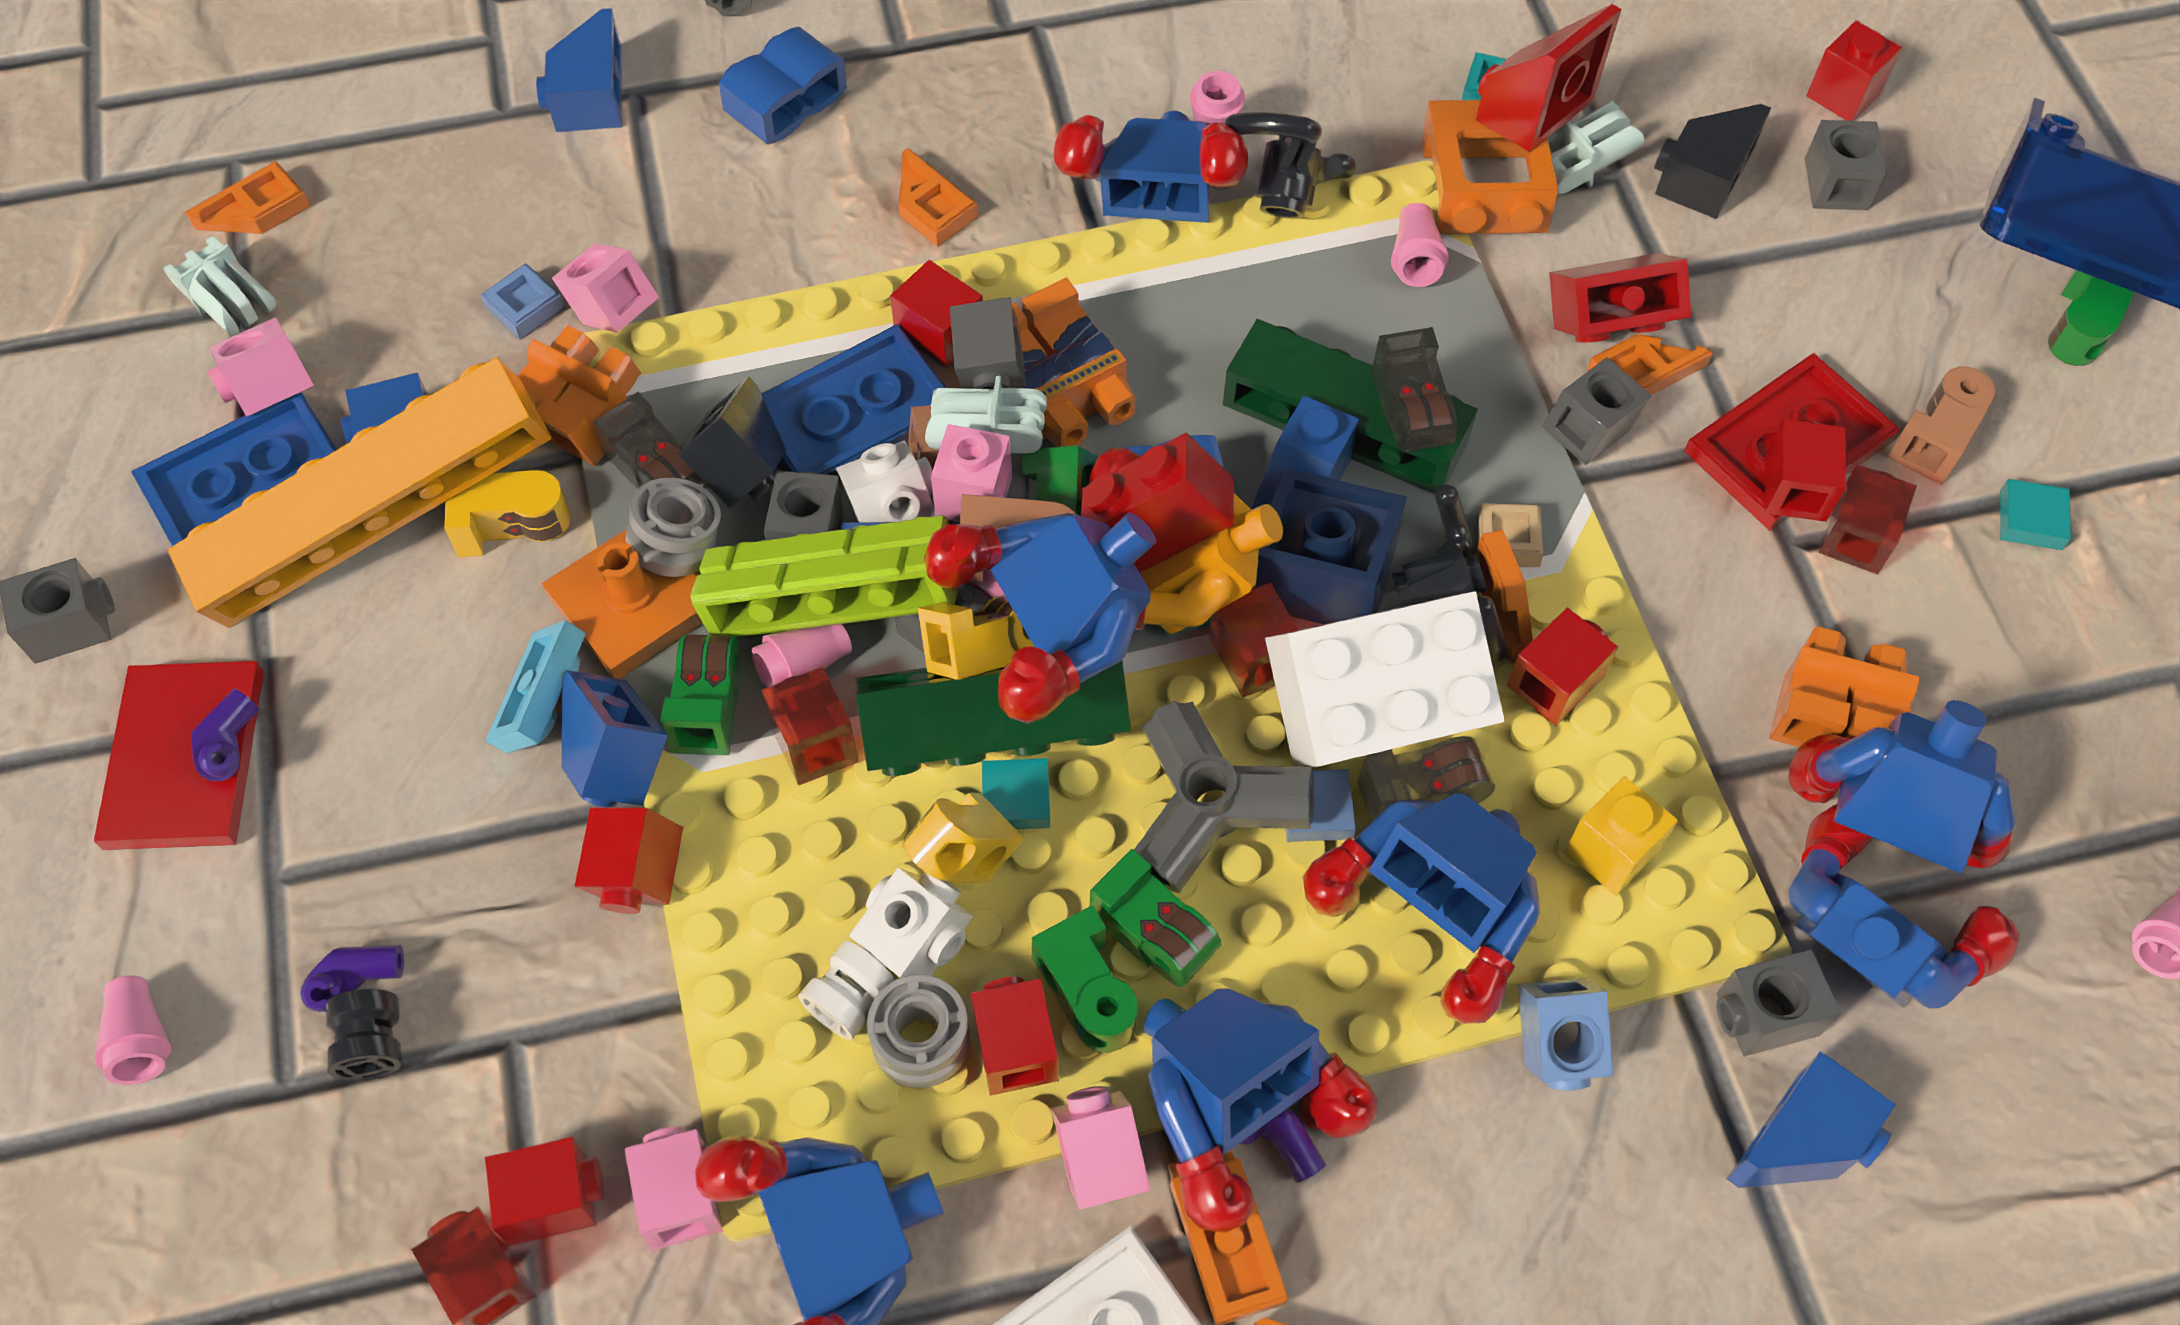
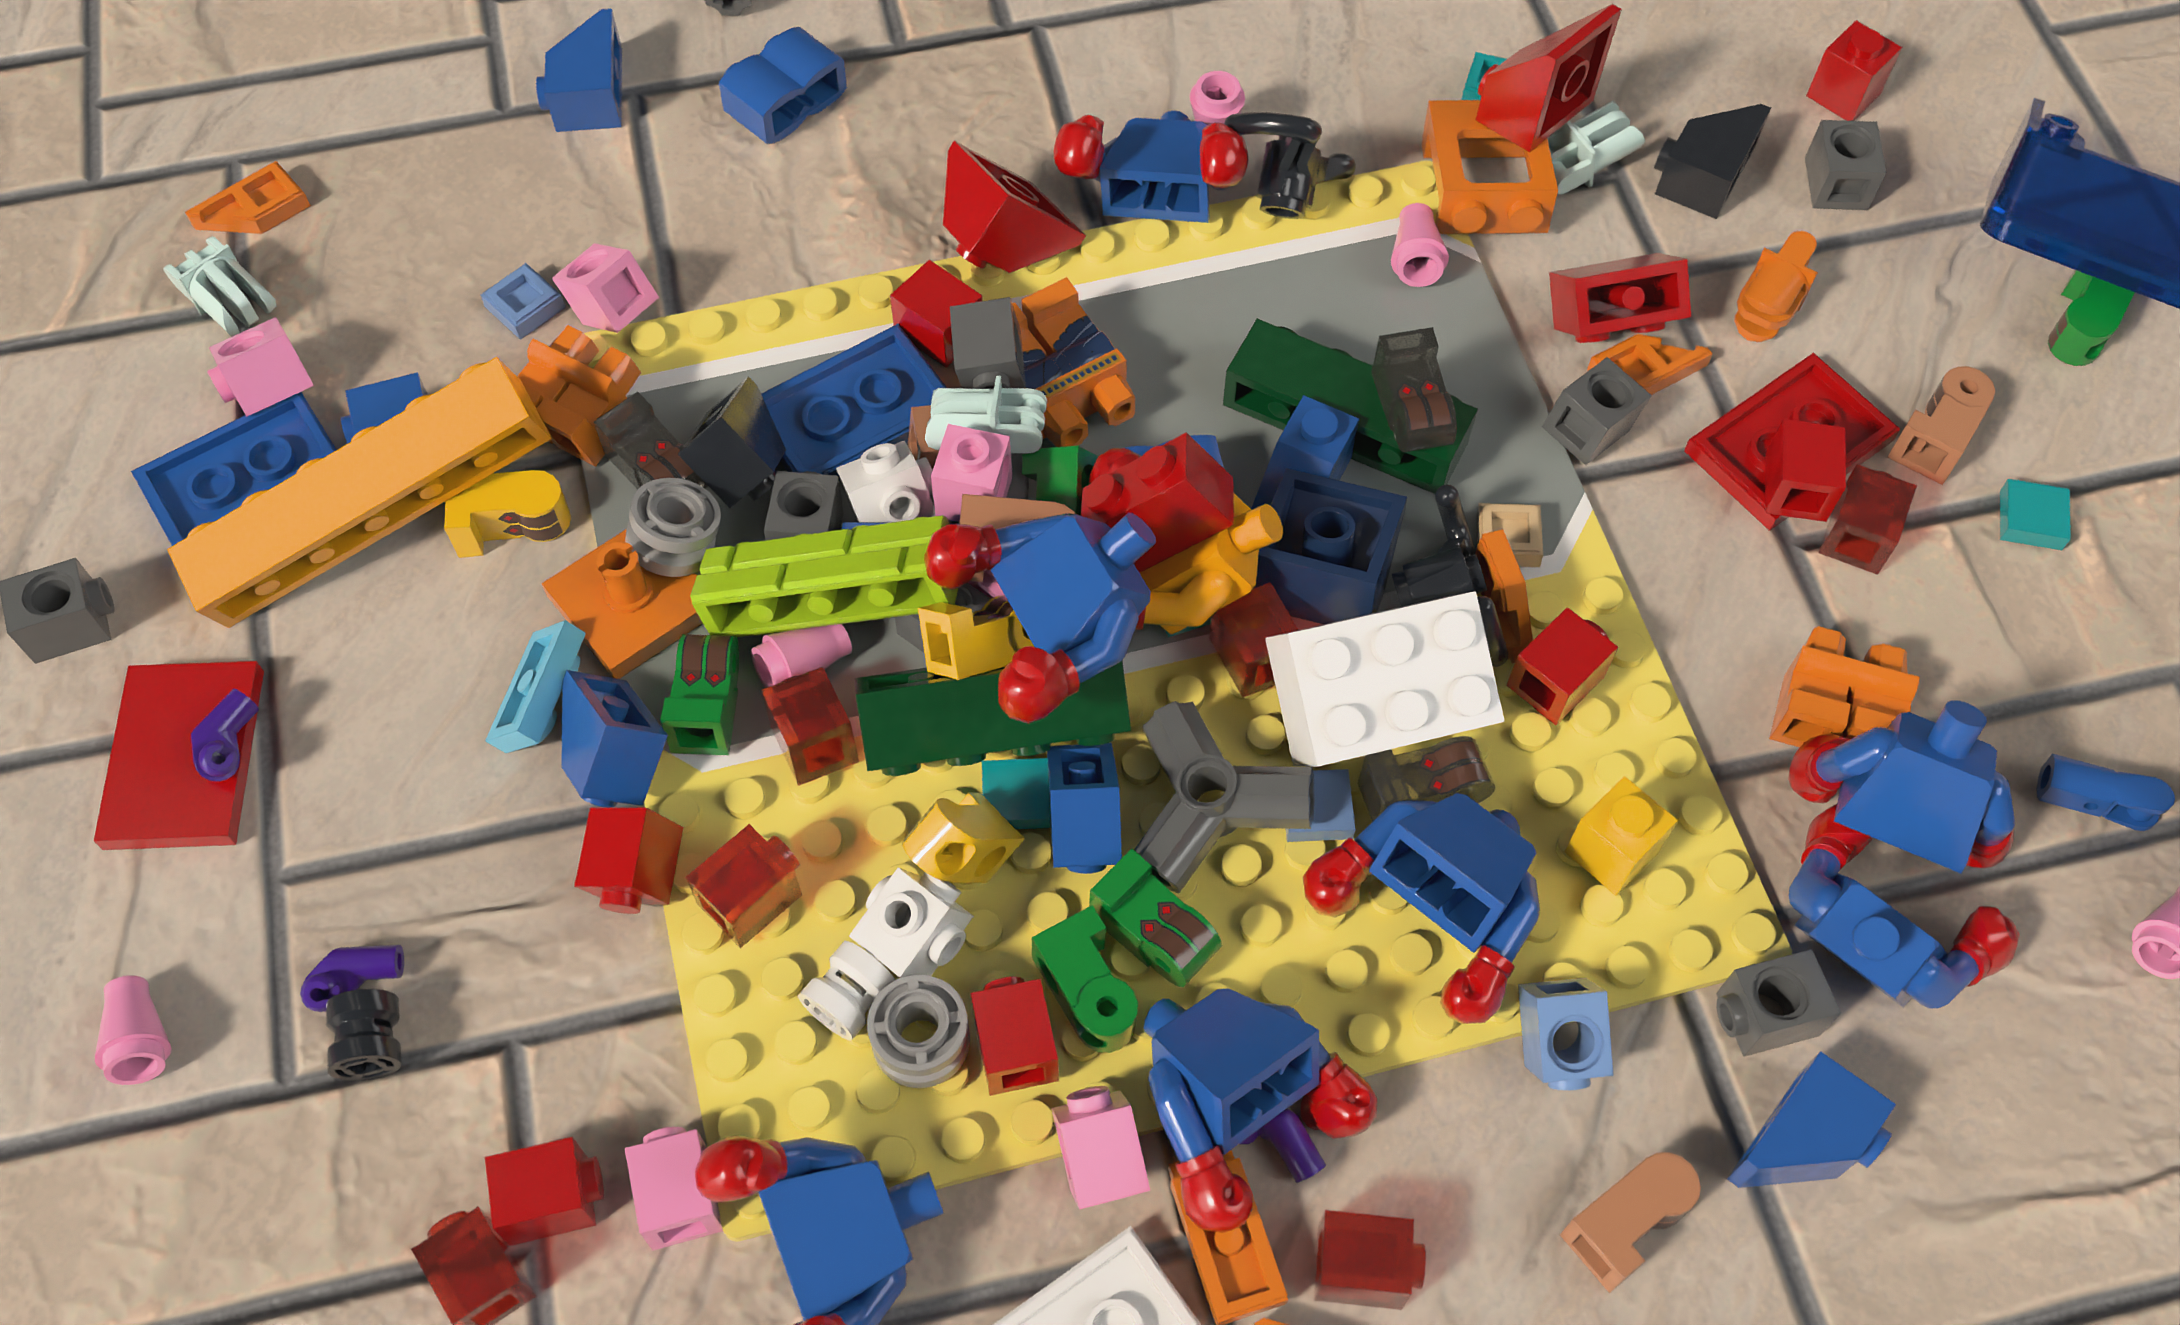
orange tile [899,148,979,247] -> none
none -> clear red brick [686,824,802,949]
none -> red slope [943,141,1086,273]
none -> blue slope [1047,743,1122,874]
none -> clear red brick [1314,1210,1426,1310]
none -> nougat leg [1560,1152,1701,1293]
none -> orange arm [1734,231,1818,342]
none -> blue bar [2036,753,2175,831]

